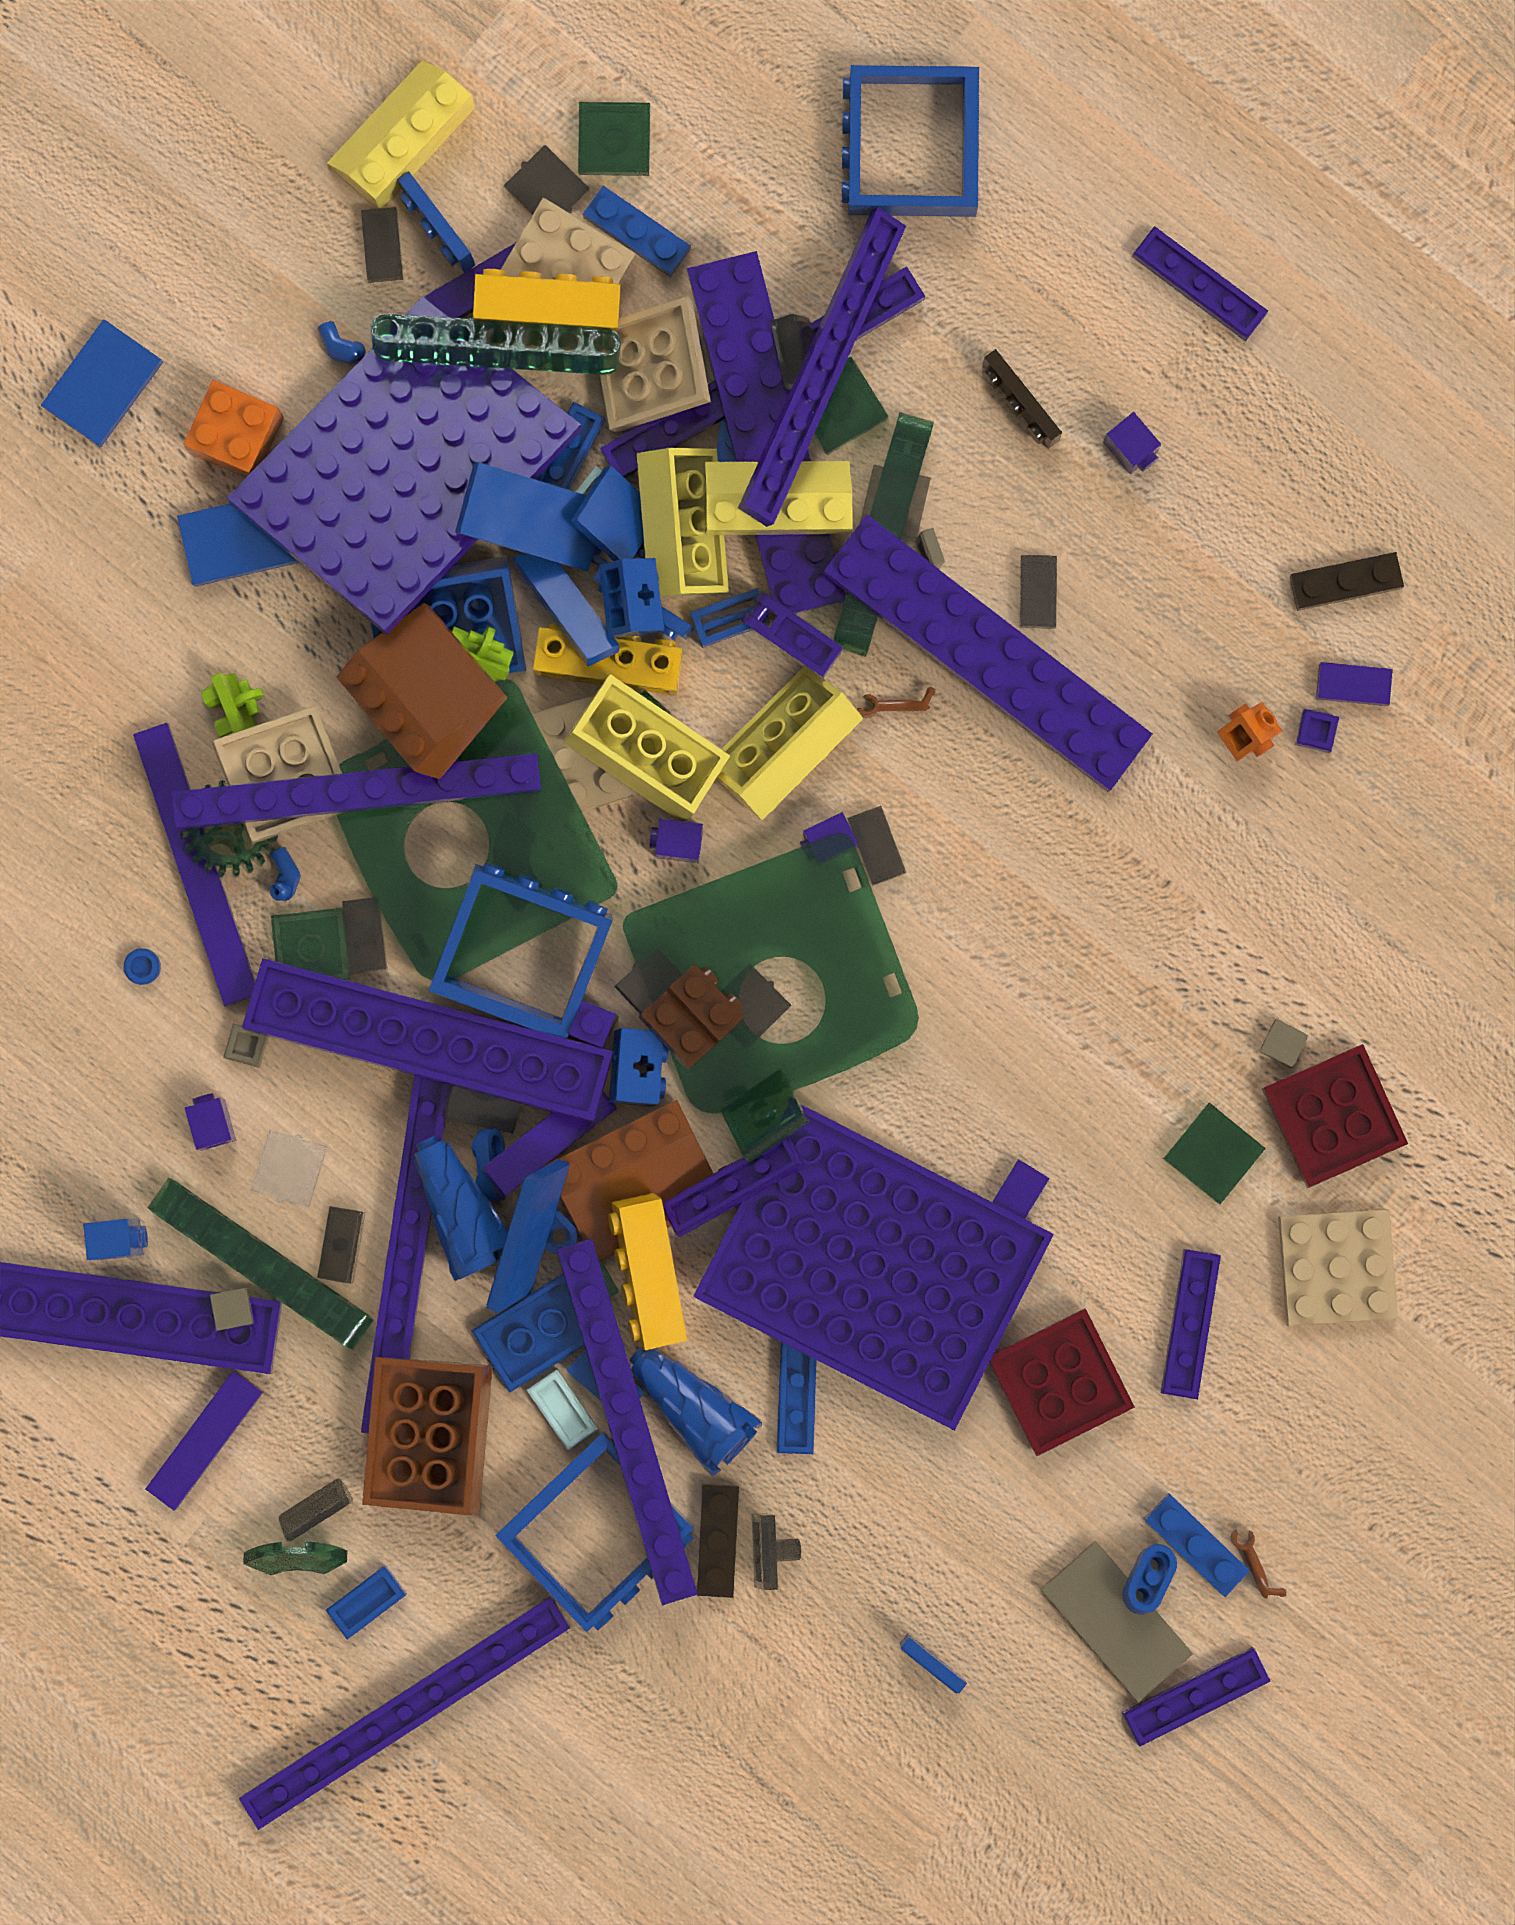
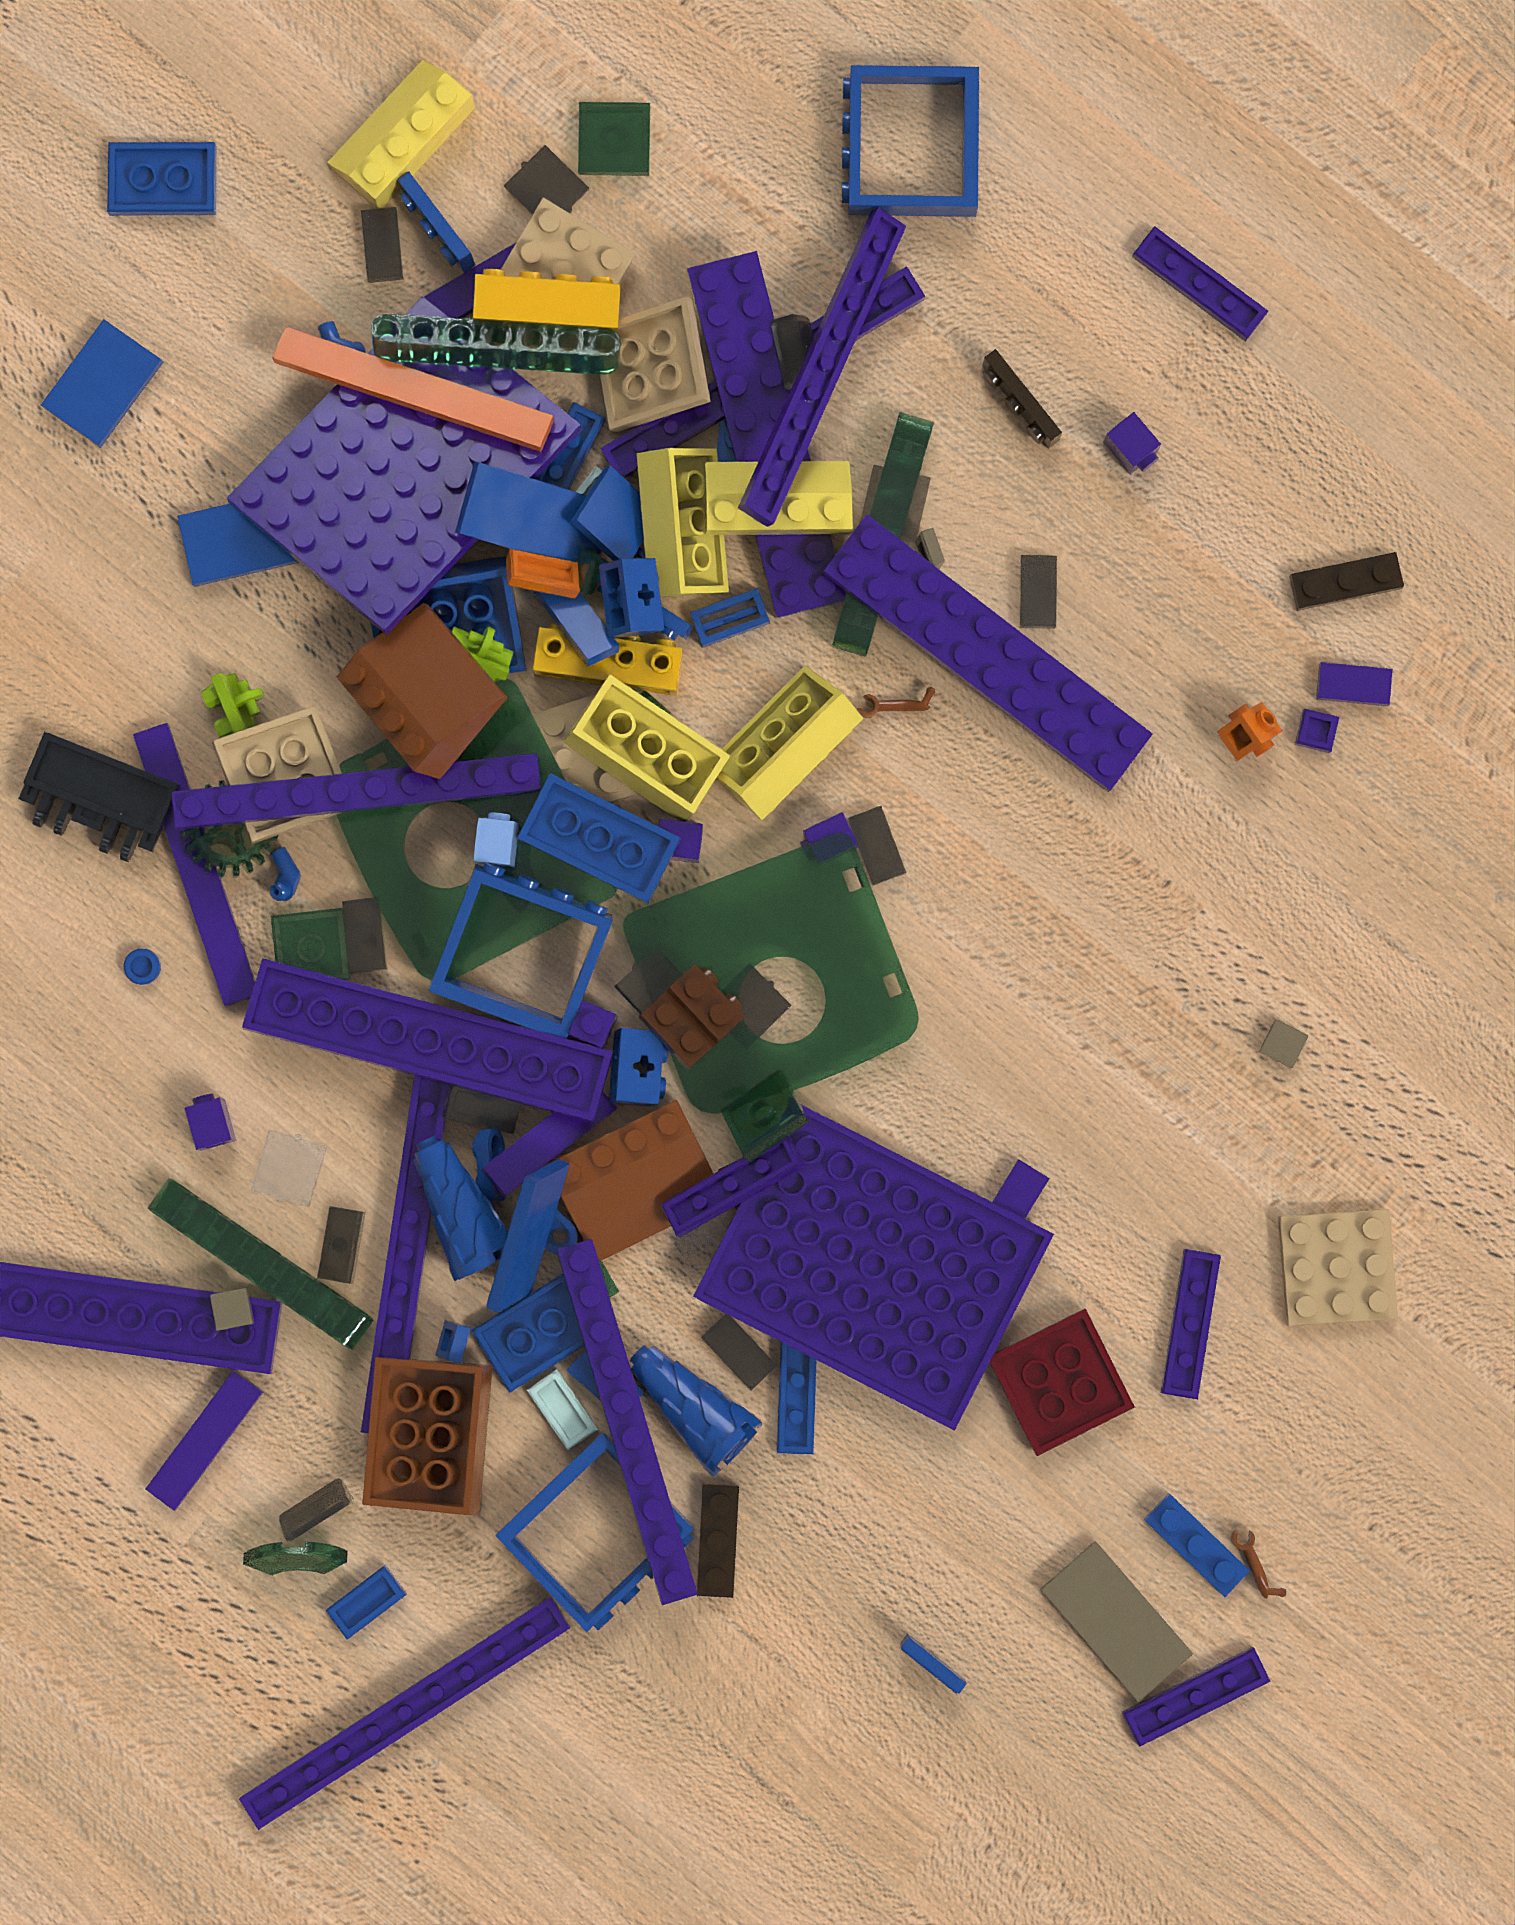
blue brick [83,1219,148,1260] -> none
orange brick [183,380,284,478] -> none
dark tan tile [223,1023,269,1068] -> none
blue plate [583,185,691,278] -> none
yellow brick [608,1193,687,1350] -> none
dark purple plate [741,591,844,678] -> none
clear smoke tile [751,1513,801,1590] -> none
clear green tile [814,357,889,456] -> none
blue plate [1122,1544,1177,1615] -> none
clear green tile [1162,1102,1266,1205] -> none
dark red plate [1262,1044,1408,1188] -> none
none -> black hinge [18,731,180,862]
none -> blue tile [107,142,217,216]
none -> orange tile [272,327,554,452]
none -> blue tile [435,1320,471,1363]
none -> light blue brick [473,812,519,868]
none -> orange tile [506,549,580,599]
none -> blue plate [517,773,681,904]
none -> tile [577,546,604,595]
none -> clear smoke tile [701,1314,777,1391]

